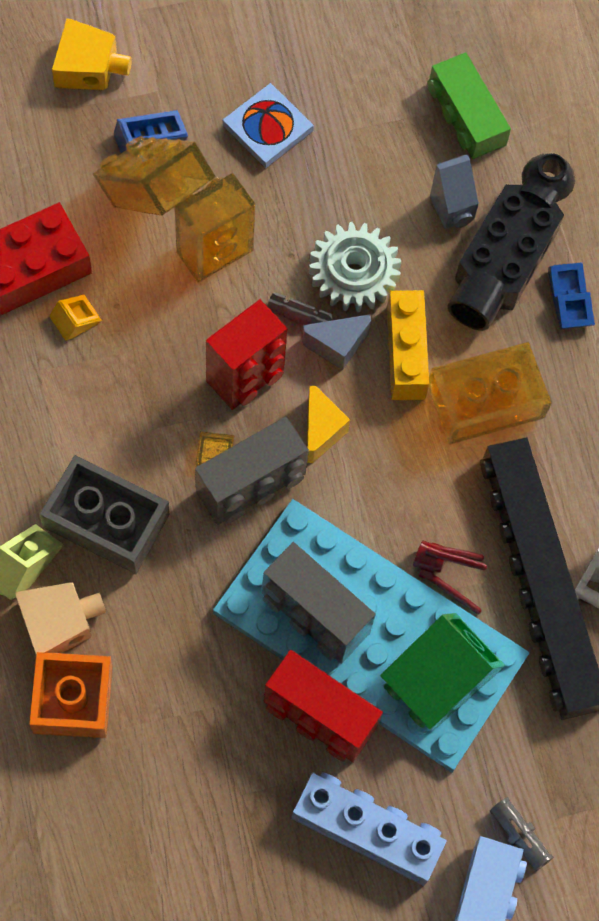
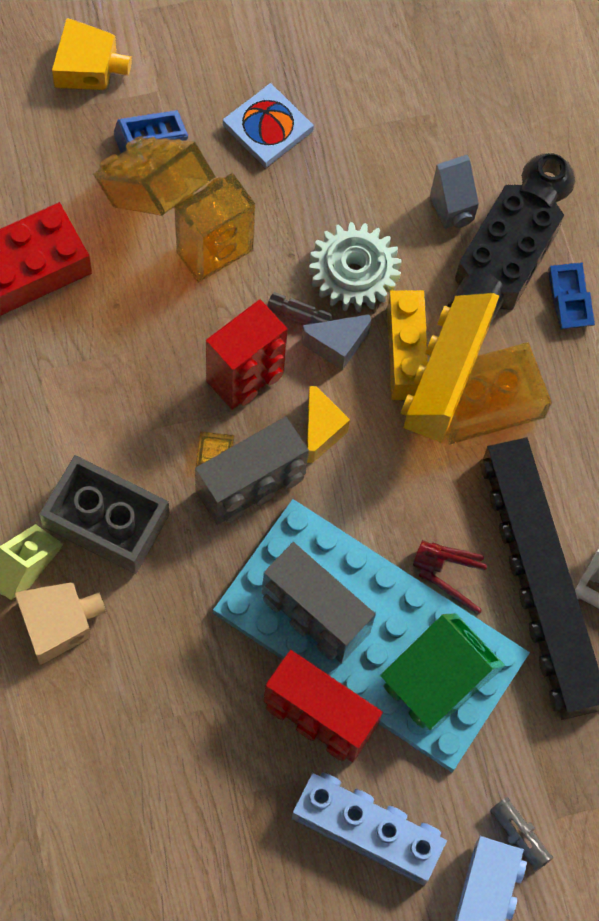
orange brick [29,652,113,738] -> none
yellow slope [50,294,101,340] -> none
bright green brick [427,52,511,159] -> none
none -> yellow slope [401,293,499,443]

